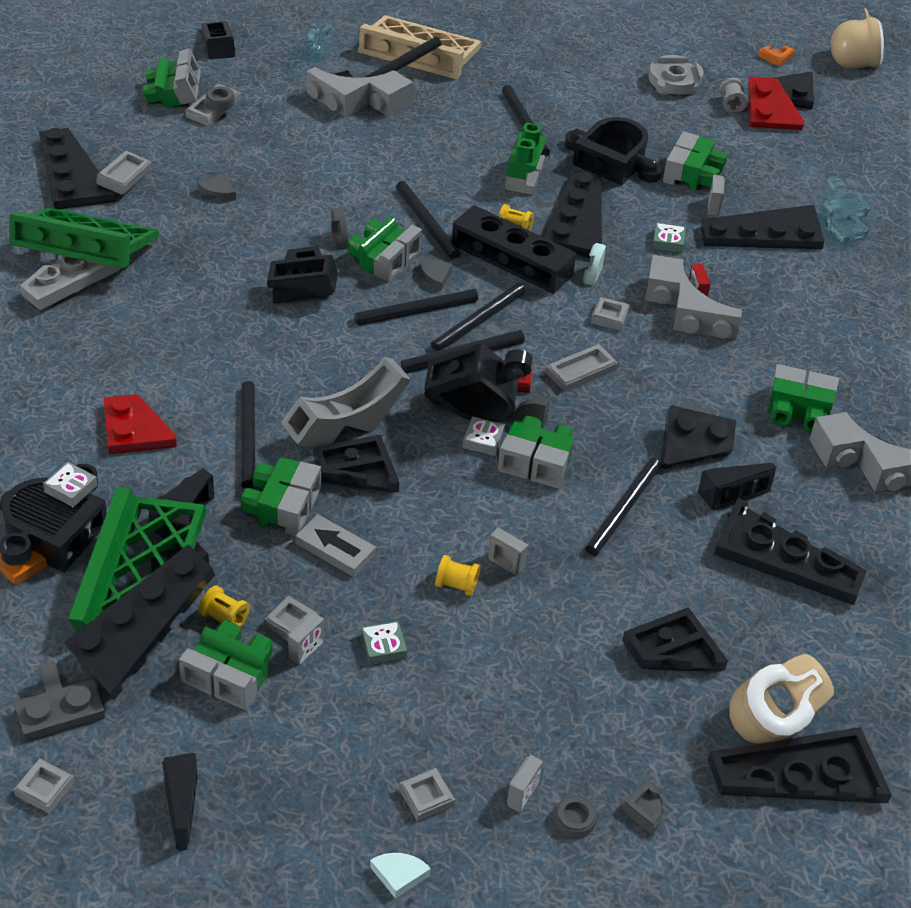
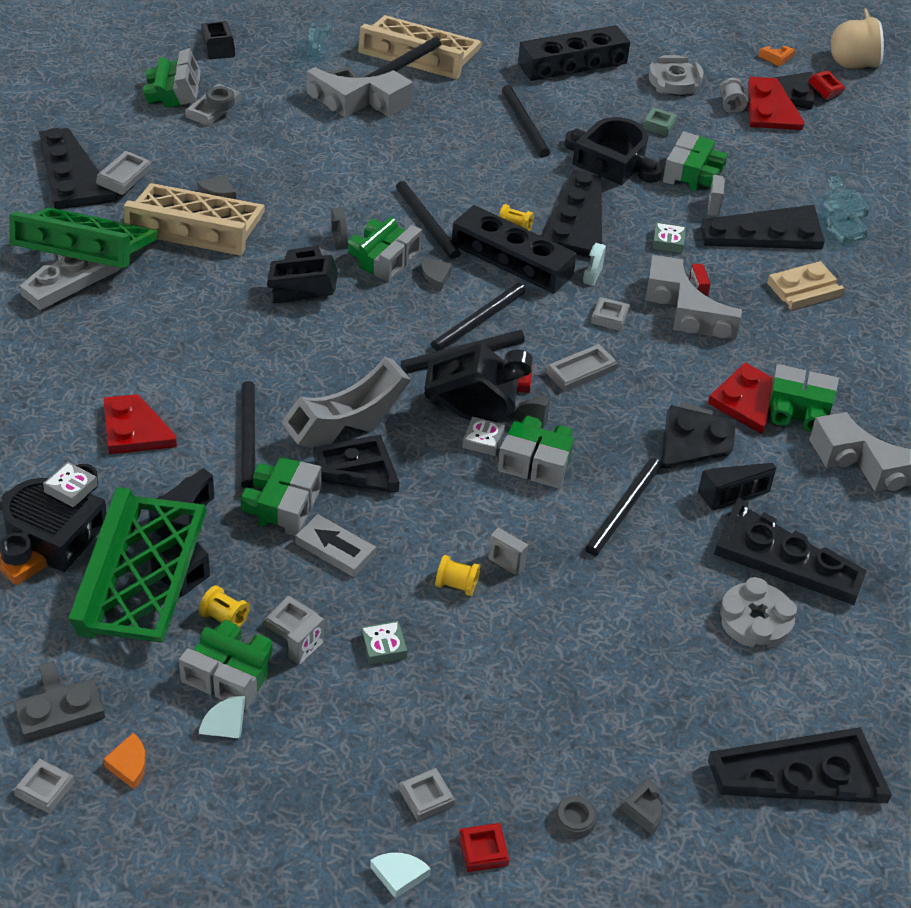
black wing [64,544,215,700] -> none
black slope [162,753,198,851] -> none
black bar [354,289,478,325] -> none
green hips [505,123,547,195] -> none
light grey tile [507,755,543,812] -> none
black wing [622,607,728,672] -> none
piece [729,654,834,744] -> none
none -> orange tile [103,733,146,789]
none -> tan fence [124,183,265,256]
none -> light aqua tile [199,696,245,738]
none -> red tile [459,823,510,872]
none -> black brick [518,25,630,81]
none -> sand green tile [642,108,678,136]
none -> red wing [708,362,773,434]
none -> light grey plate [720,577,797,648]
none -> tan plate [767,261,845,310]
none -> red tile [808,70,845,99]

